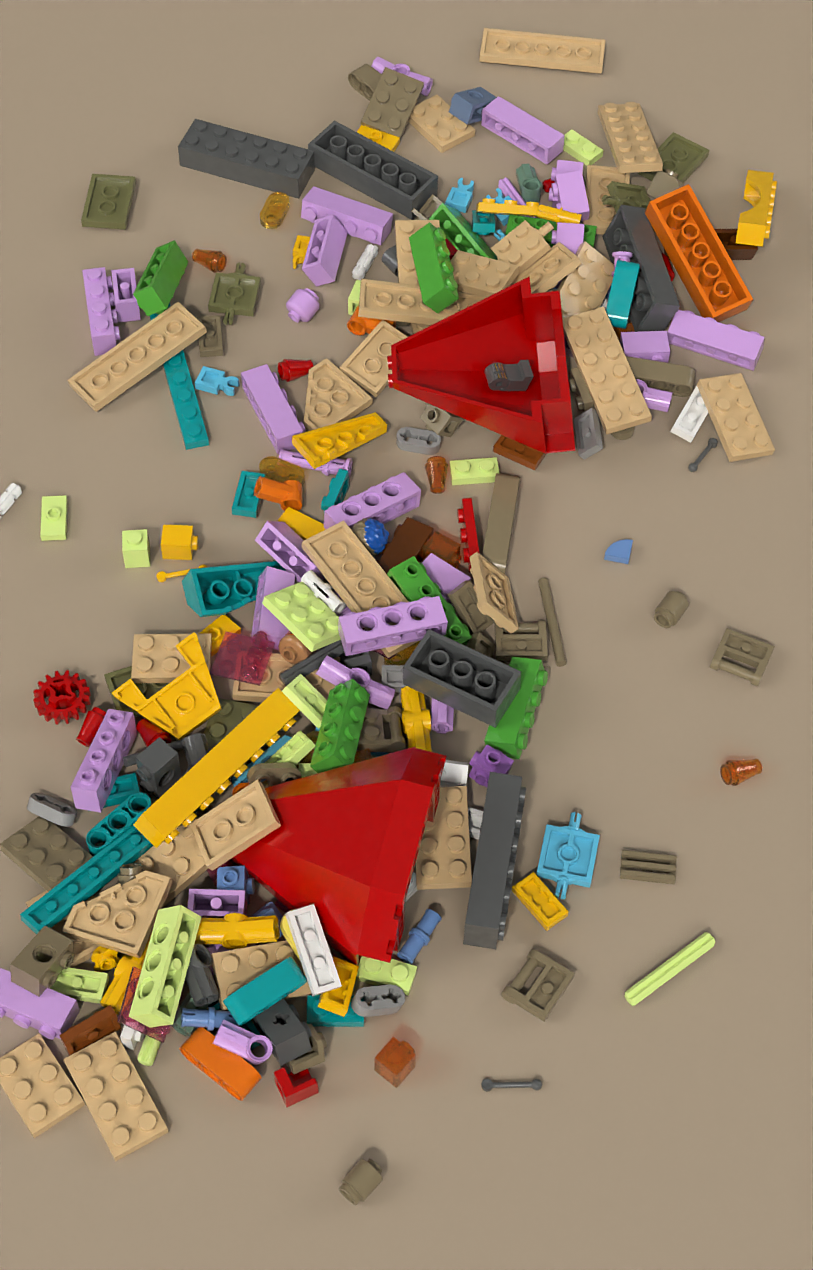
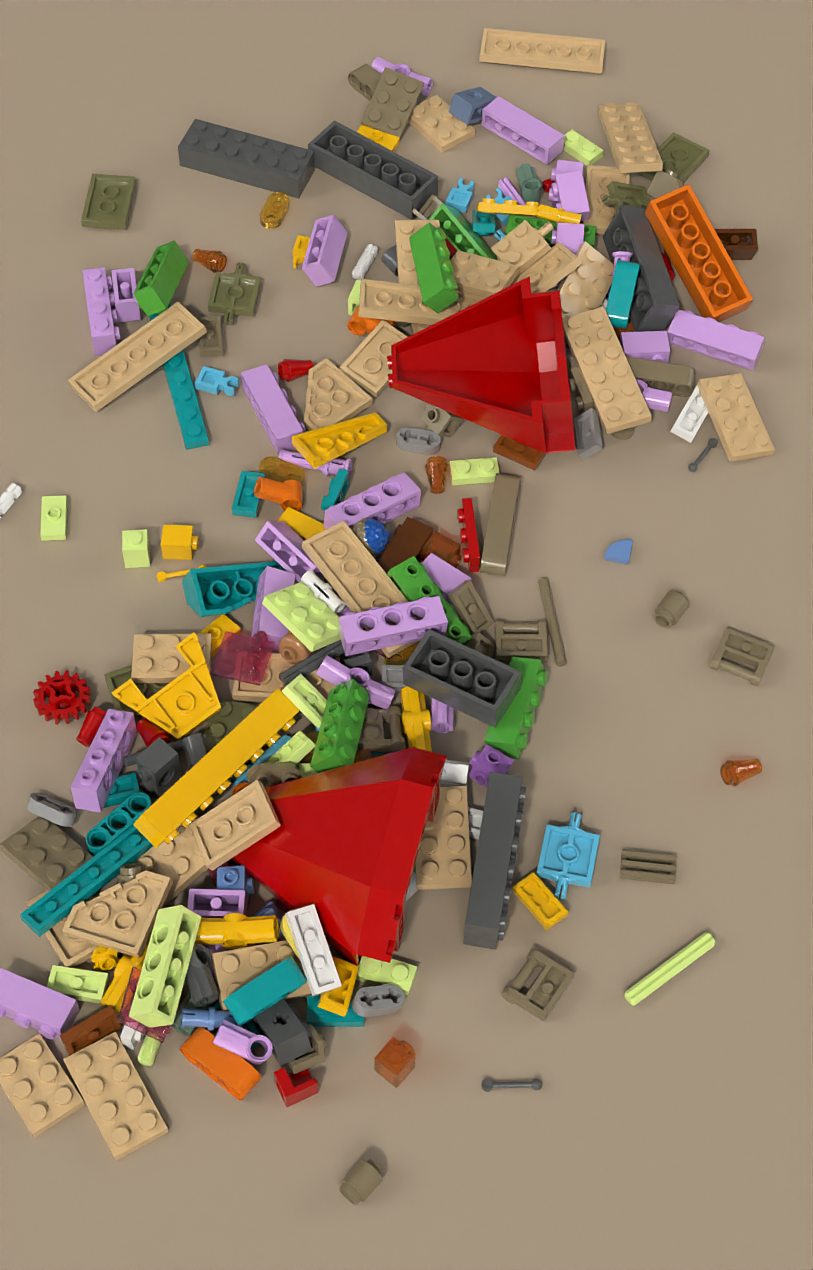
dark tan brick [10,926,75,997] -> none
lavender head [286,288,320,323] -> none
lavender brick [301,186,393,245] -> none
medium blue pin [397,909,442,965] -> none
tan plate [469,552,519,634] -> none
dark grey leg [484,360,534,391] -> none
yellow arch [736,170,777,247] -> none

